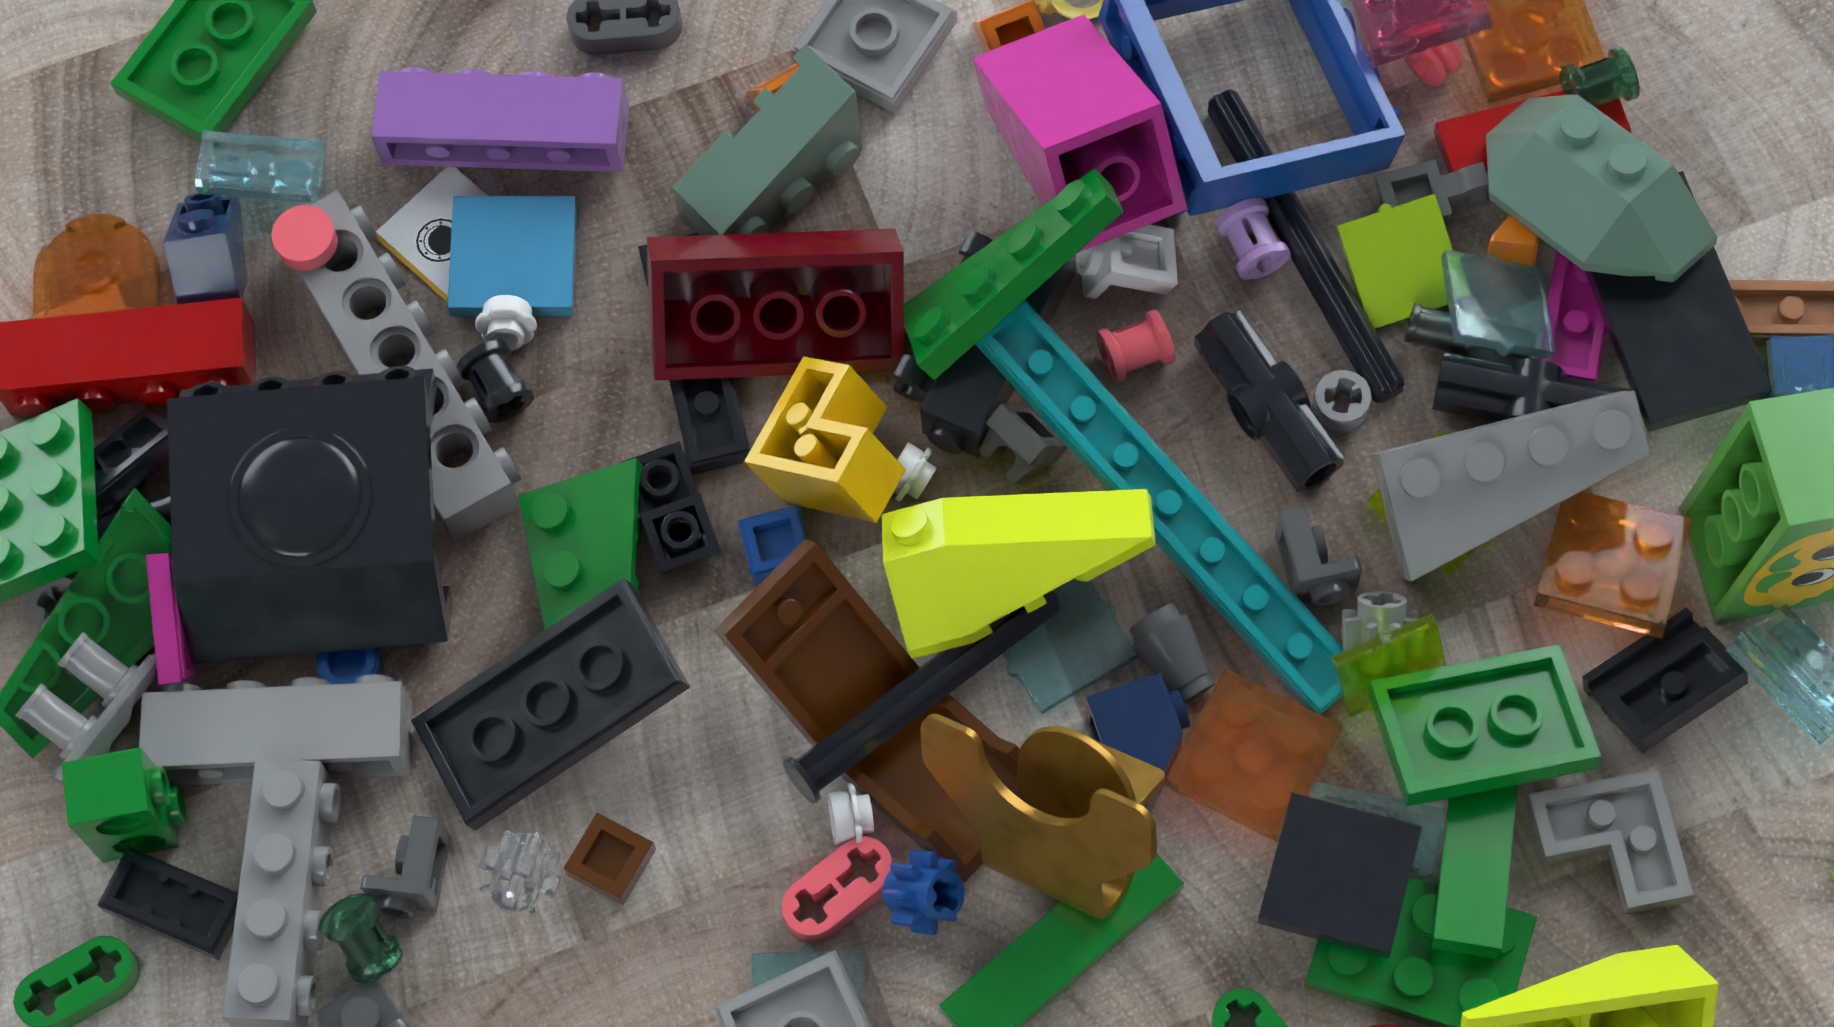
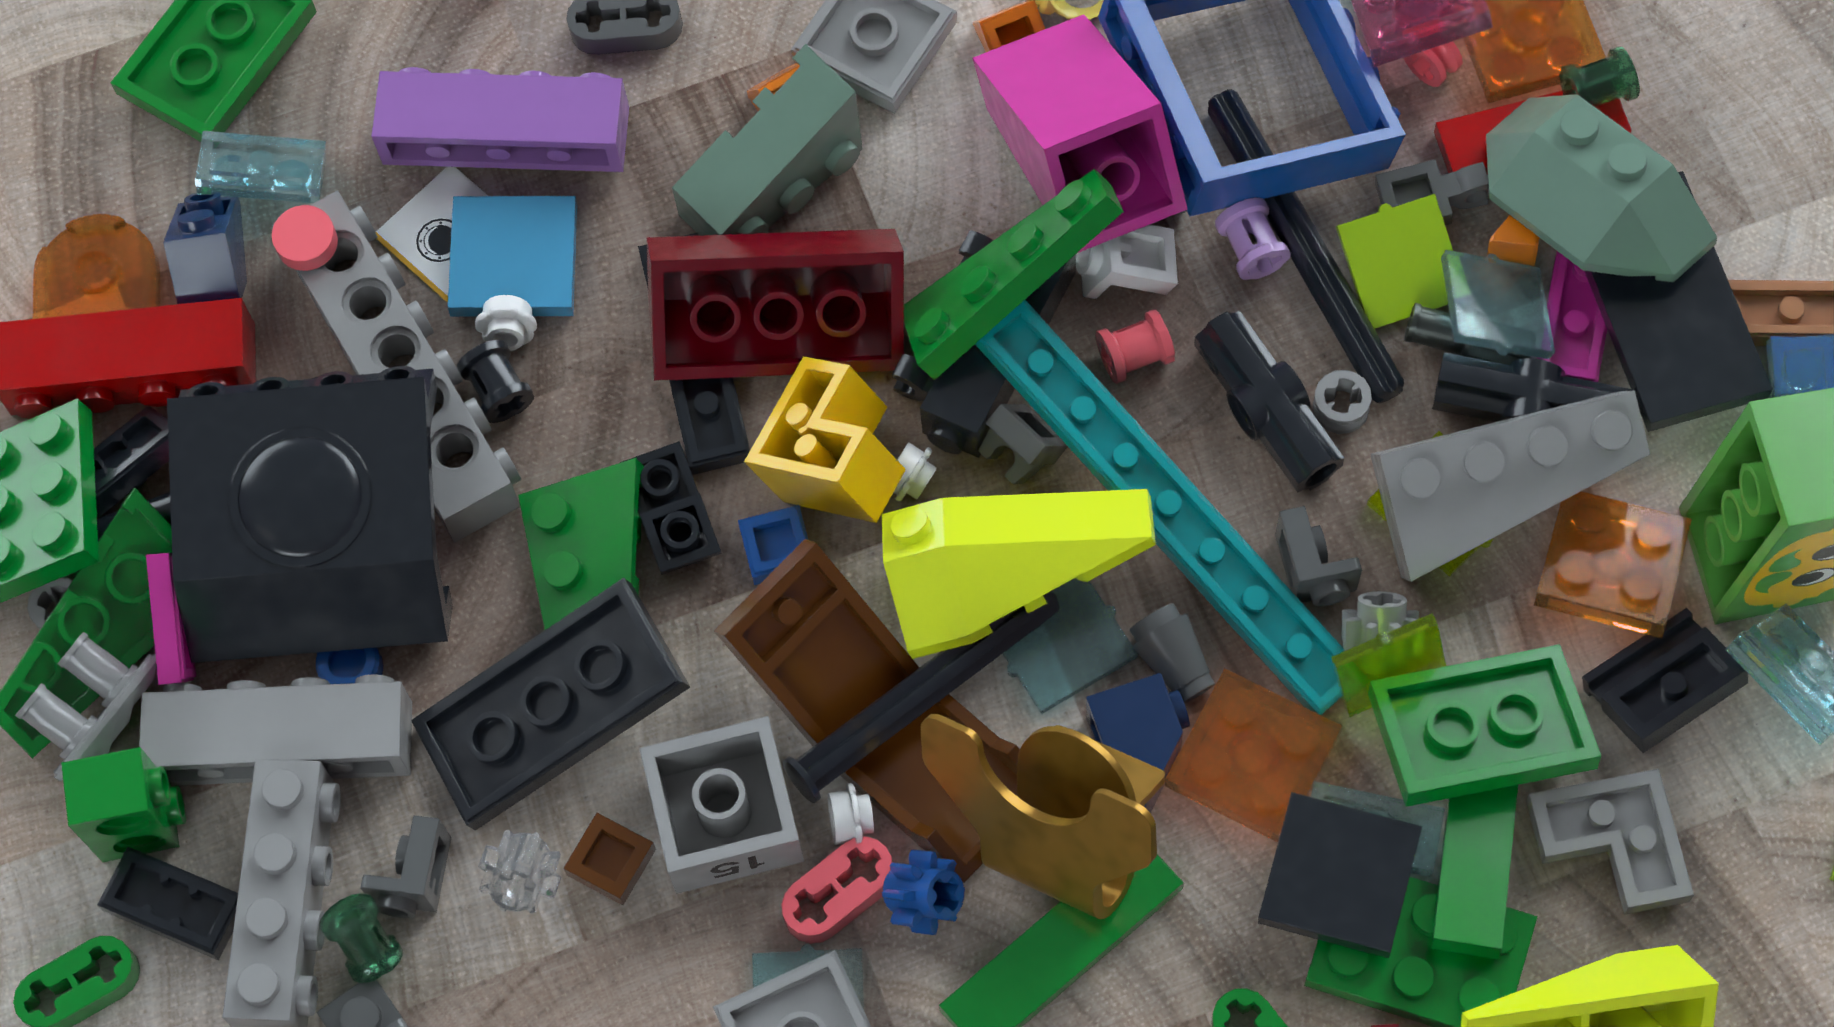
none -> light grey brick [639,716,804,894]

